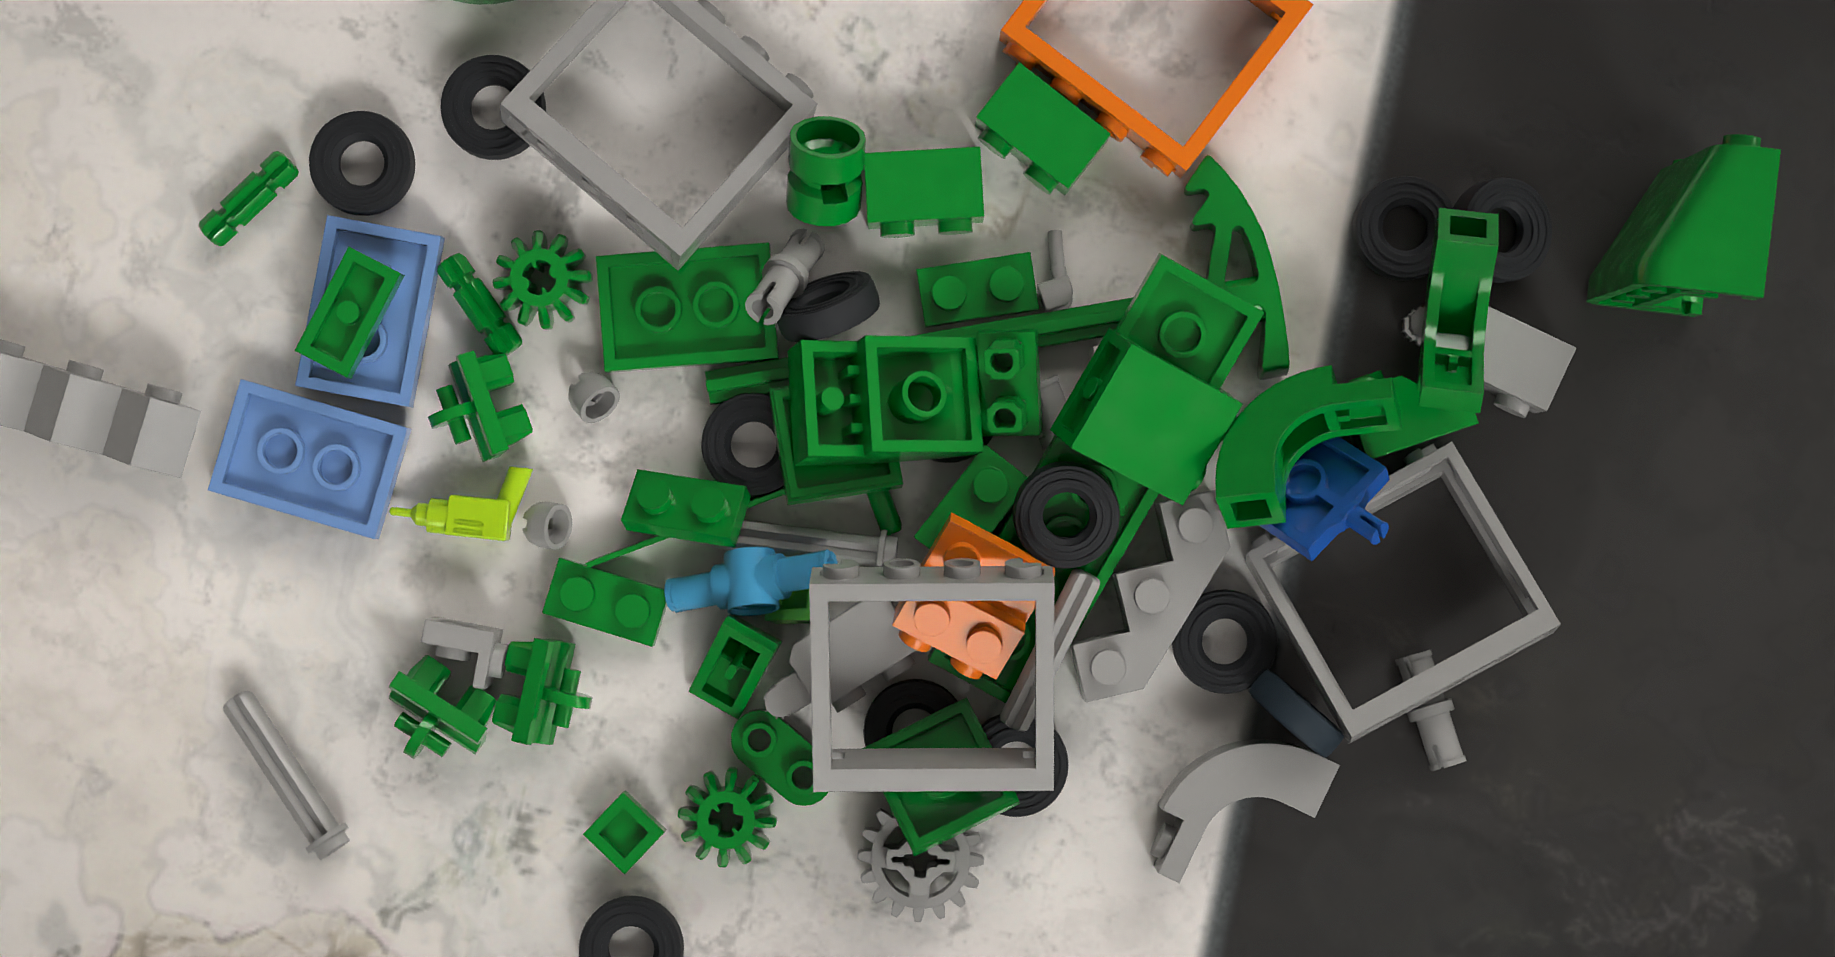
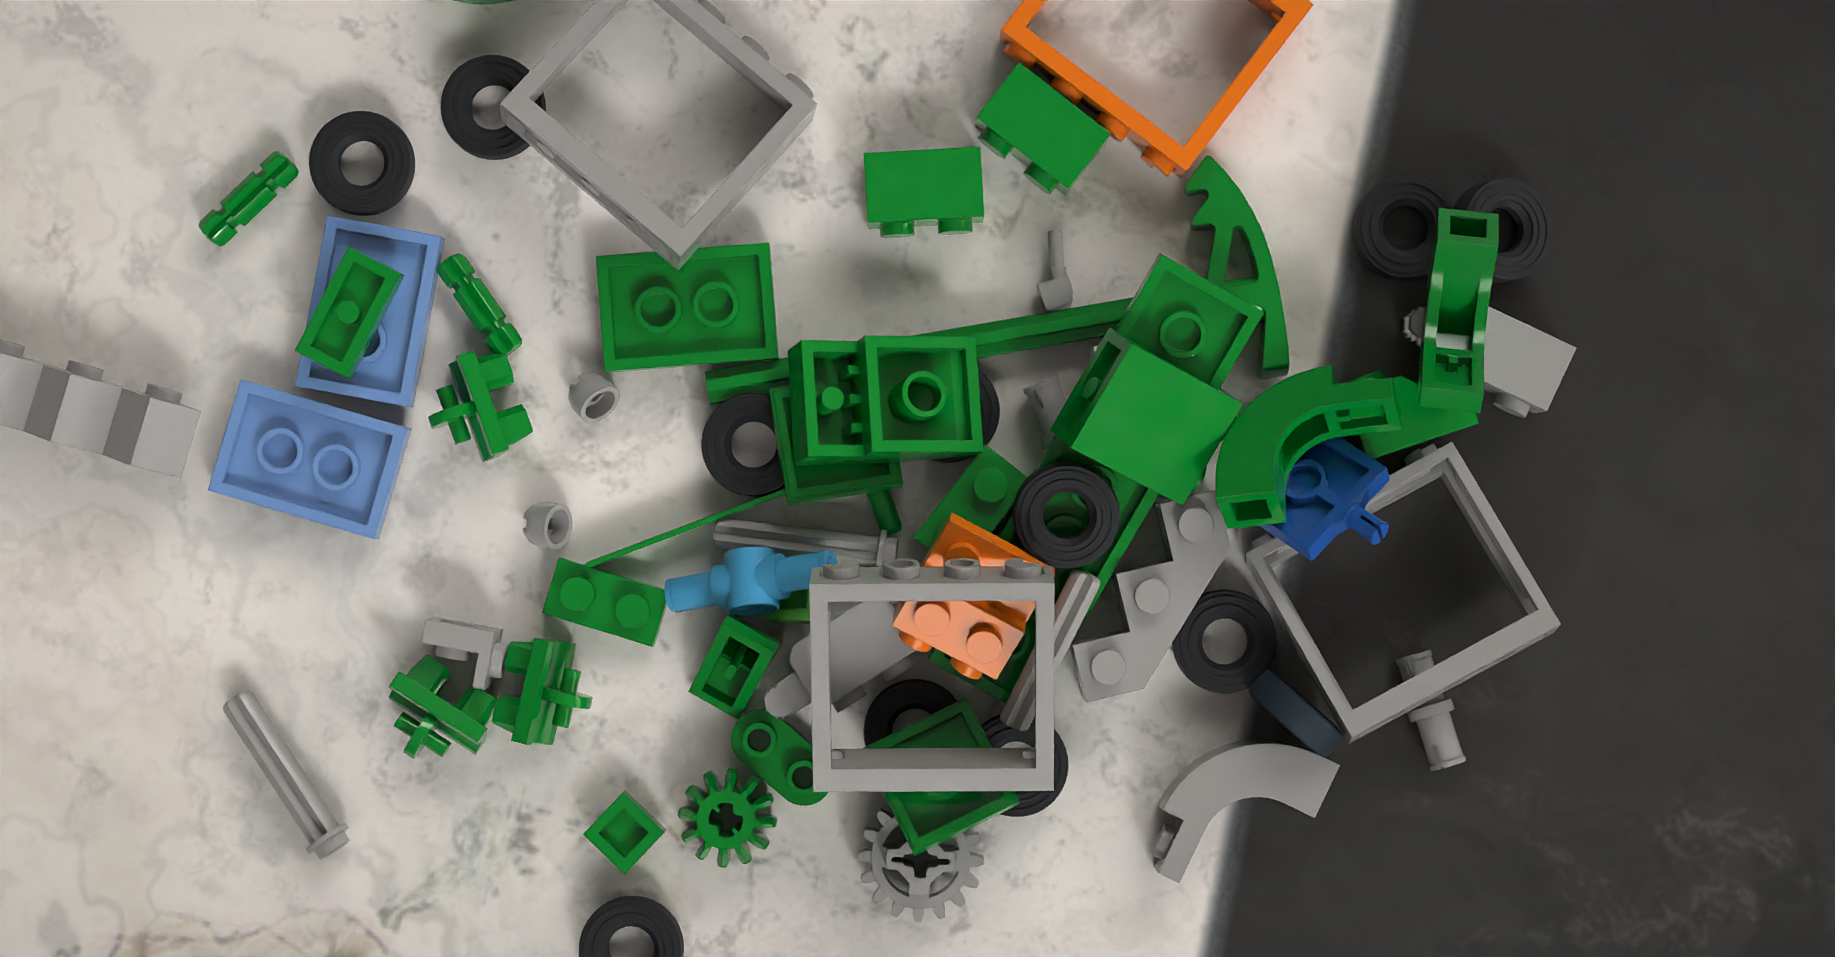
lime piece [389,466,533,541] -> none
green gear [492,230,593,330] -> none
green plate [621,469,751,548] -> none
light grey pin [745,229,825,325] -> none
black tyre [777,271,880,342] -> none
green wheel [786,116,866,226] -> none
green plate [916,252,1039,328] -> none
green hips [977,329,1042,436] -> none
green windscreen [1586,134,1781,317] -> none

